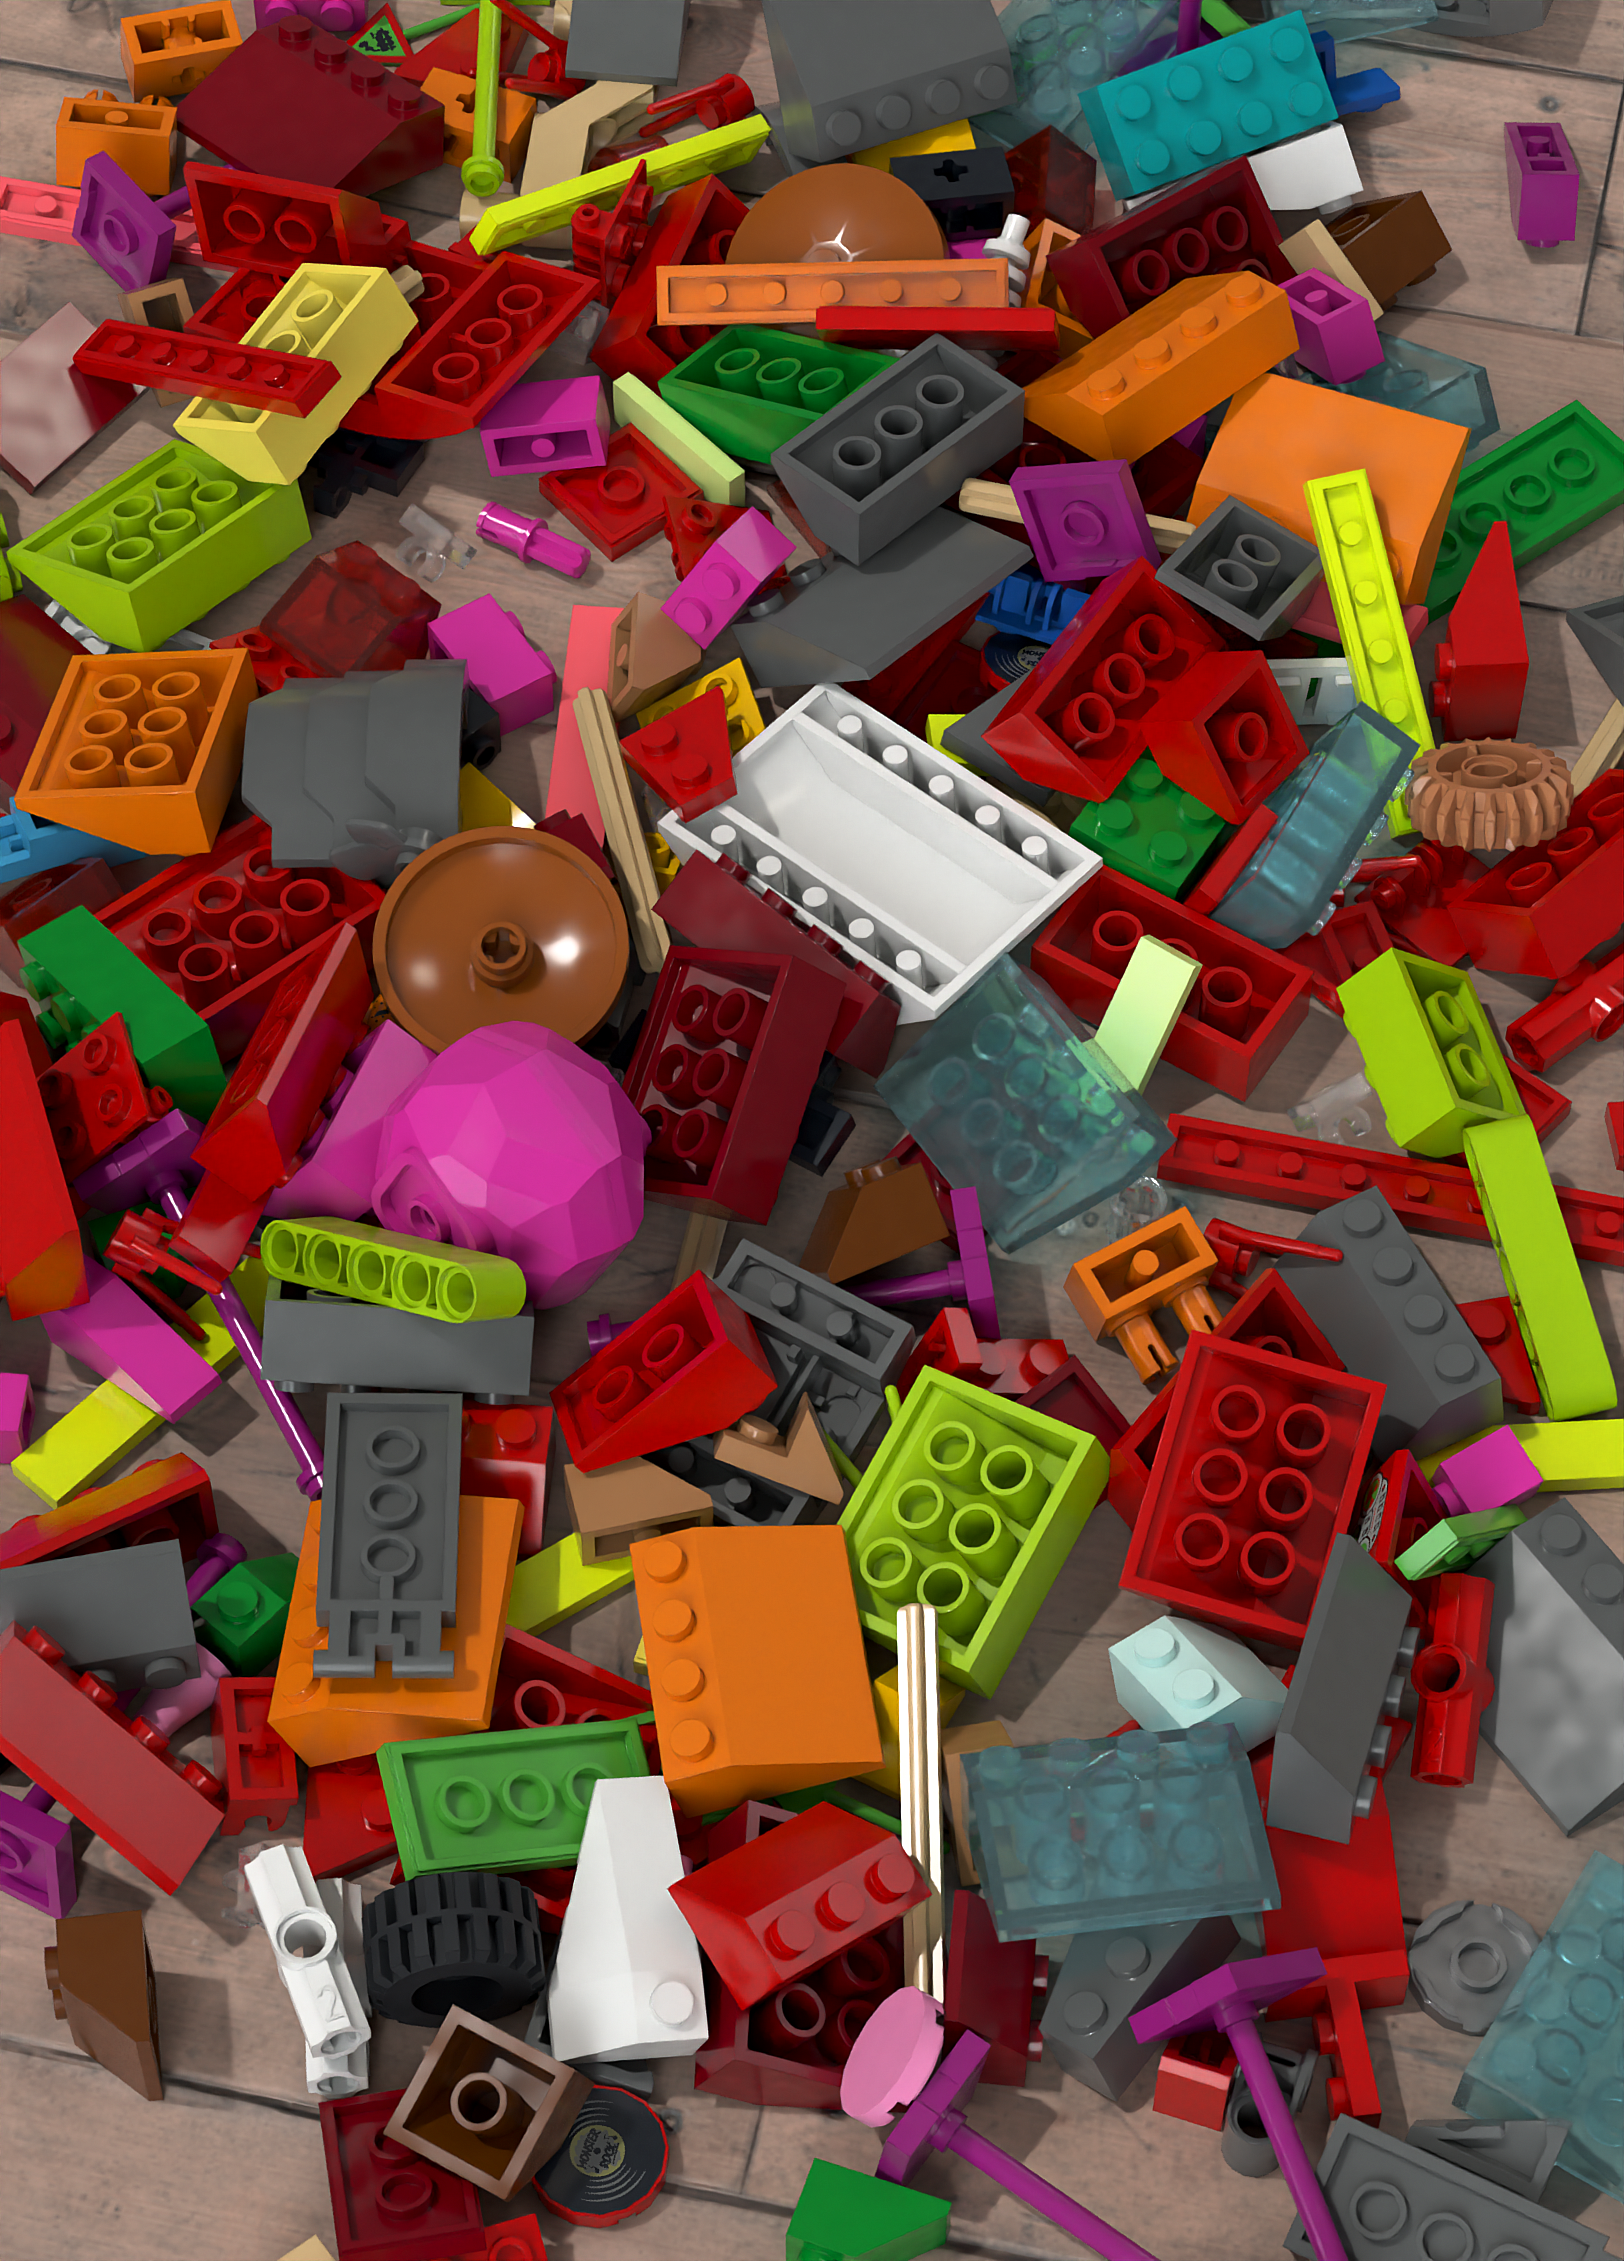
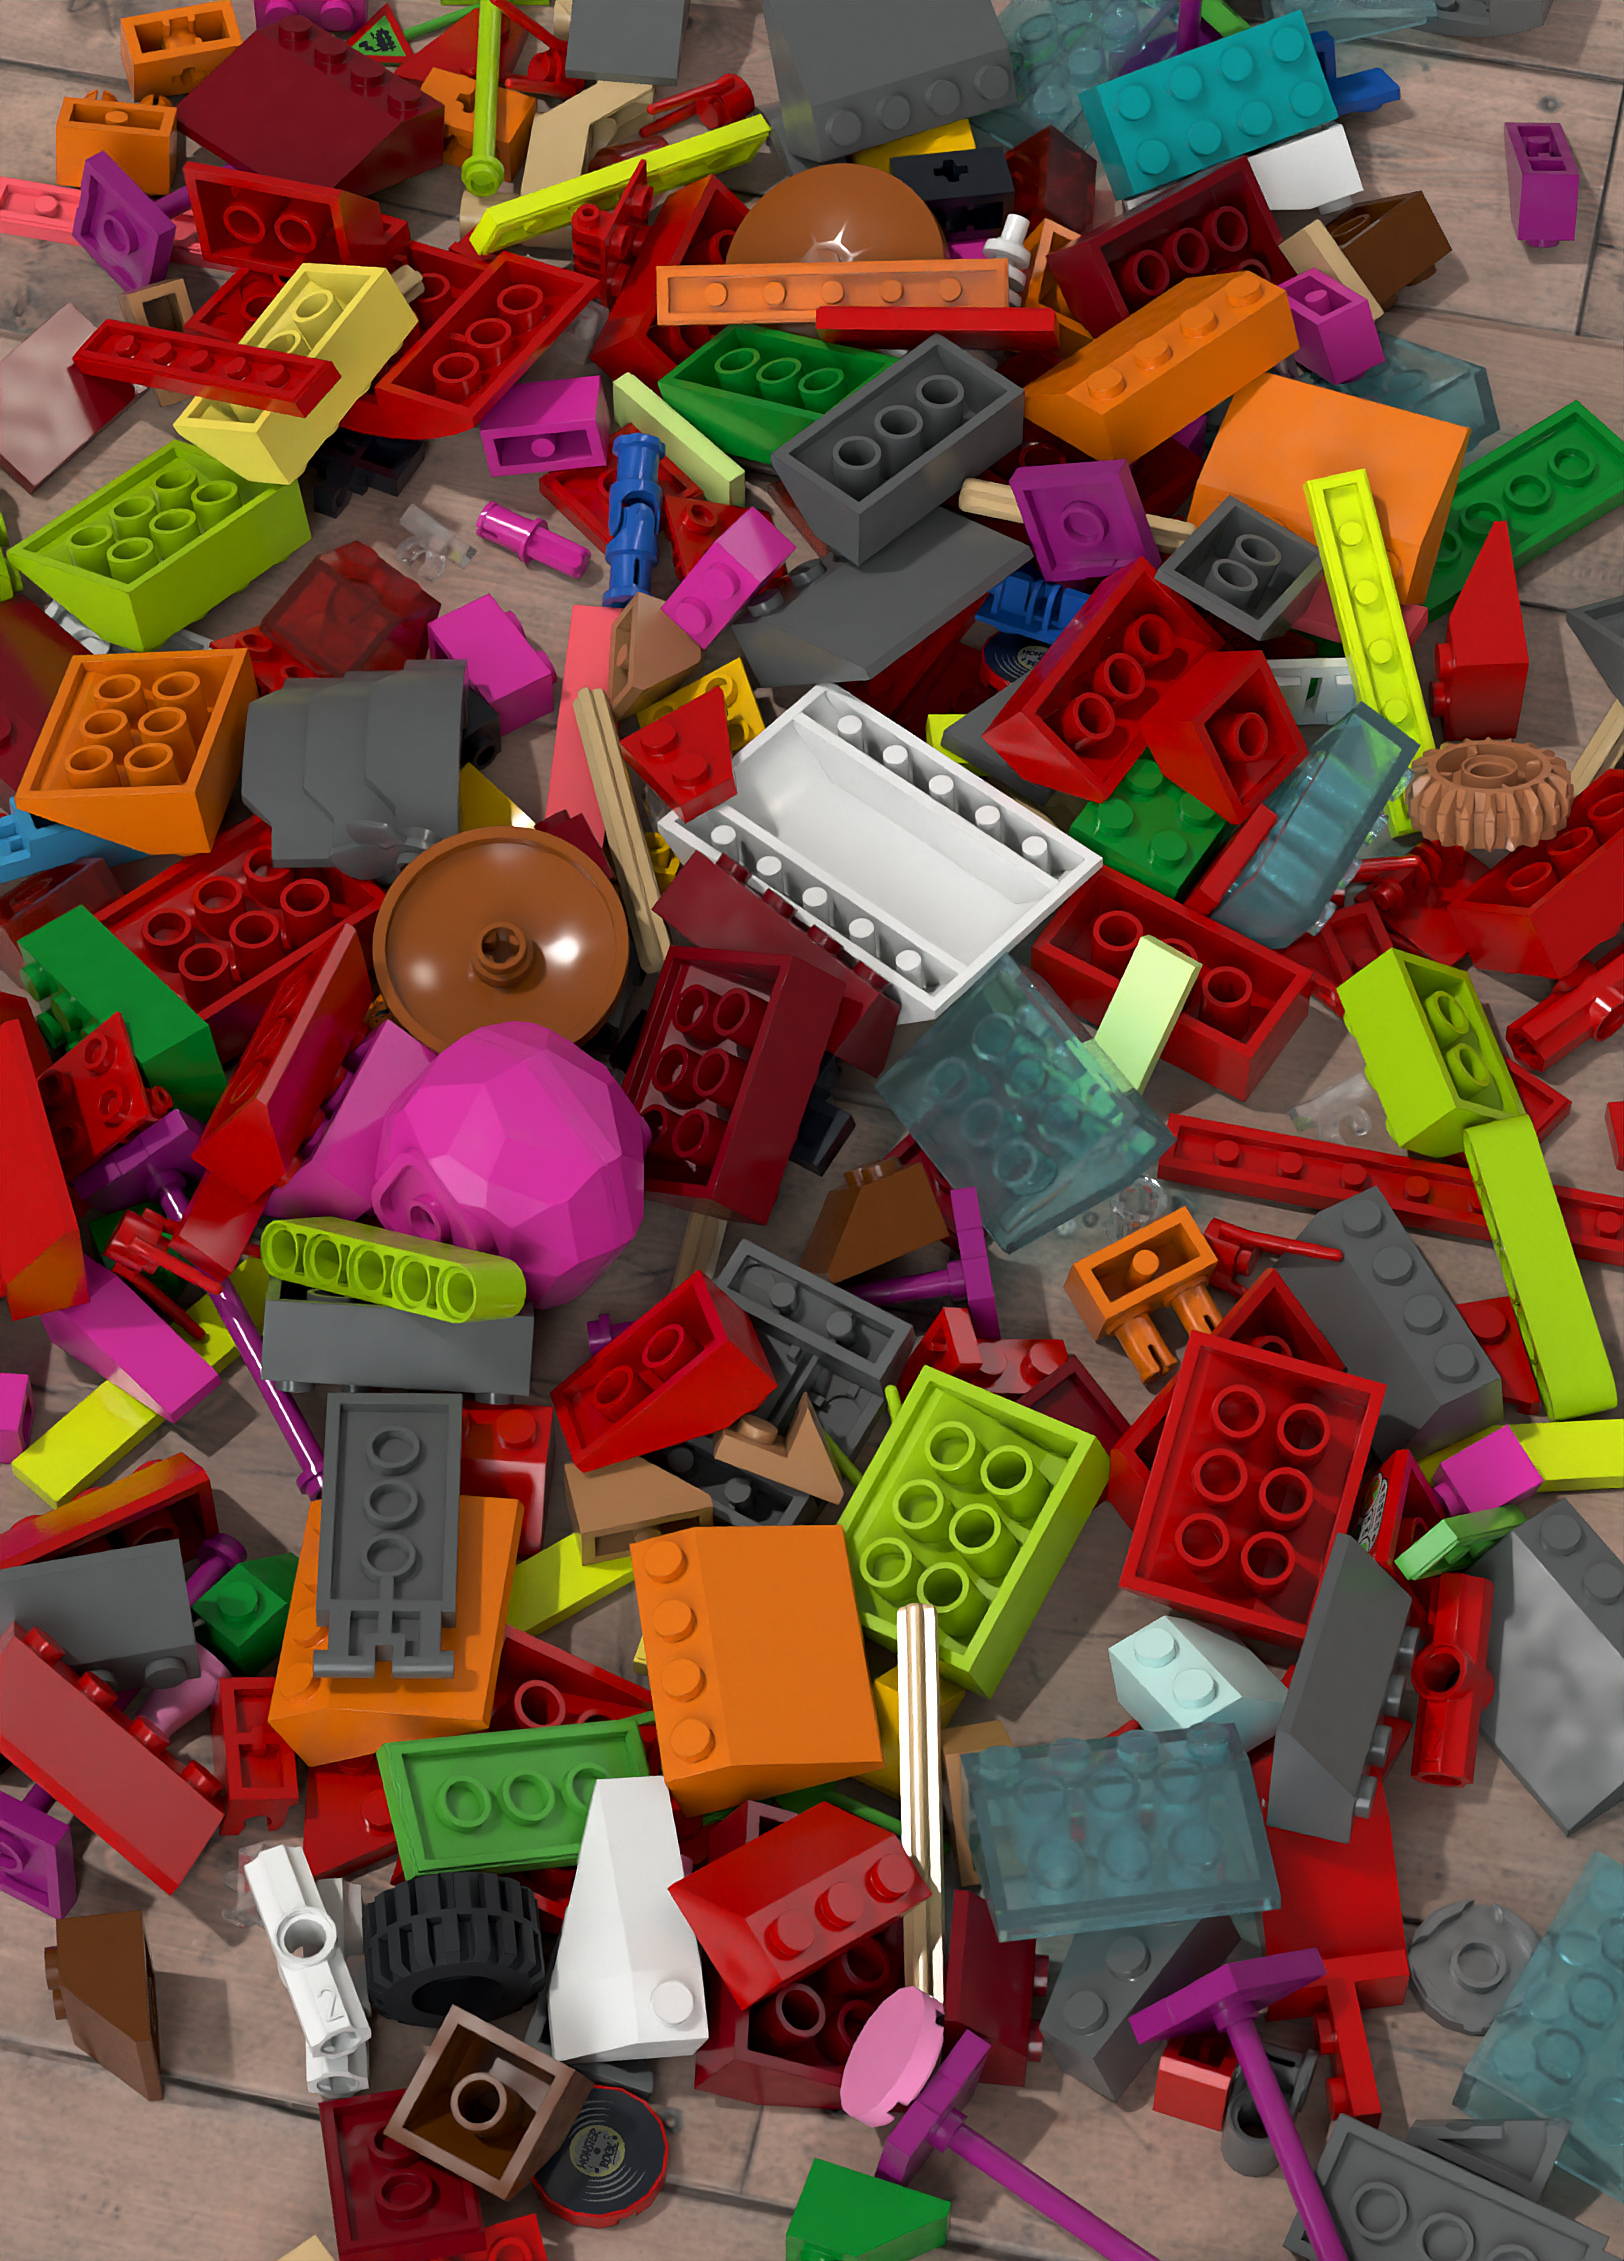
none -> blue piece [602,433,666,608]

